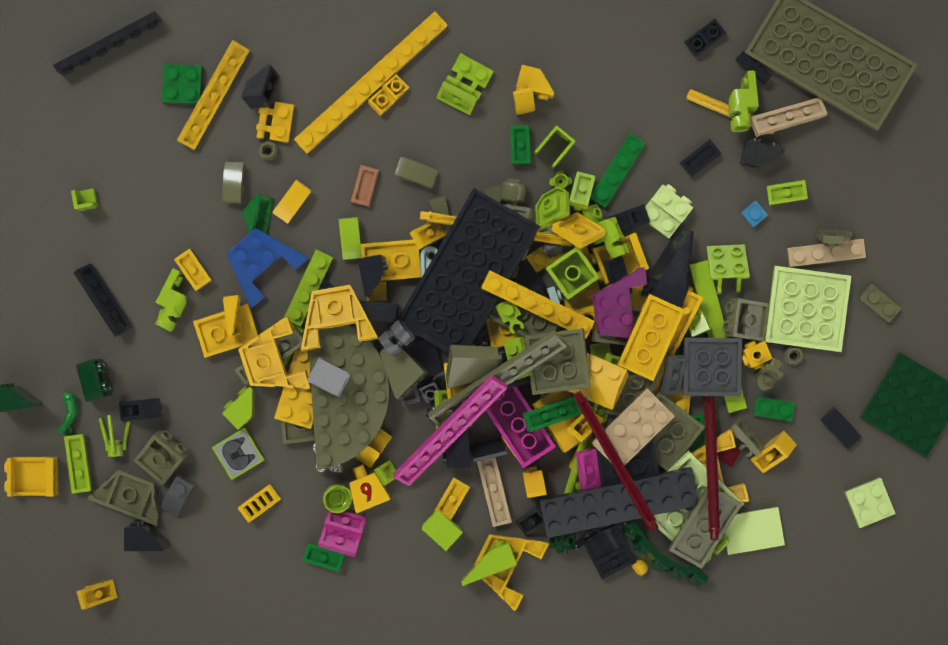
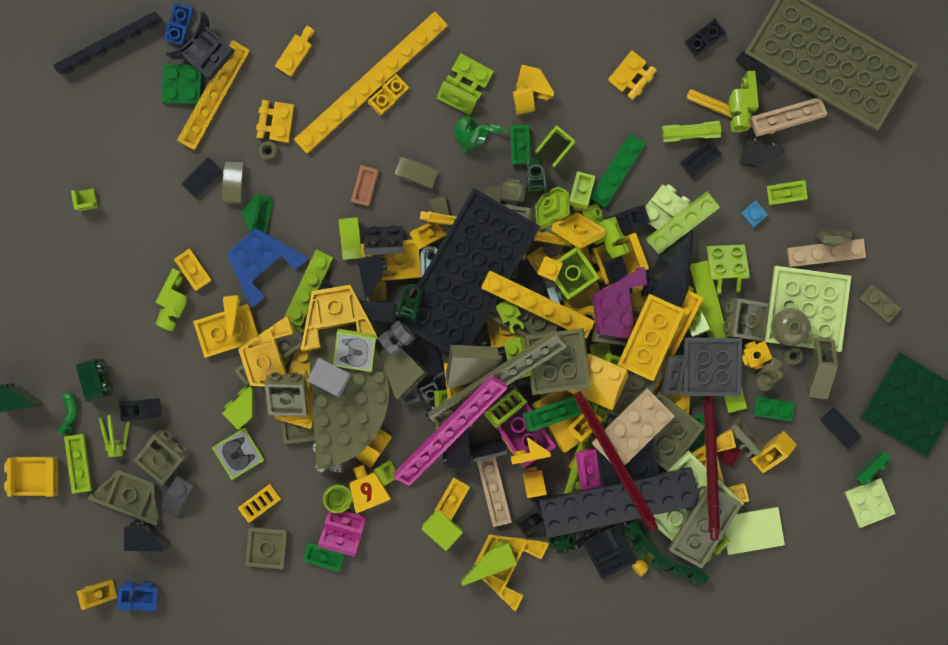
black plate [74,263,132,337] -> none
black slope [241,65,280,109] -> none
yellow slope [272,179,312,224] -> none
lime plate [549,170,572,189] -> none
none -> blue cylinder [117,581,158,611]
none -> blue slope [164,2,194,45]
none -> black piece [166,11,235,80]
none -> black tile [182,157,223,198]
none -> olive plate [245,527,288,569]
none -> olive plate [264,372,308,416]
none -> yellow plate [275,25,315,77]
none -> tile [333,329,377,372]
none -> black plate [364,225,403,255]
none -> dark green piece [396,284,424,323]
none -> green hair [454,116,507,153]
none -> lime slope [484,388,527,428]
none -> yellow slope [511,437,551,464]
none -> dark green piece [526,156,547,195]
none -> yellow plate [537,256,563,282]
none -> yellow plate [607,50,657,100]
none -> lime plate [646,191,720,254]
none -> lime axle [662,121,721,143]
none -> olive cylinder [770,308,810,346]
none -> olive slope [807,338,838,399]
none -> green plate [853,451,891,484]

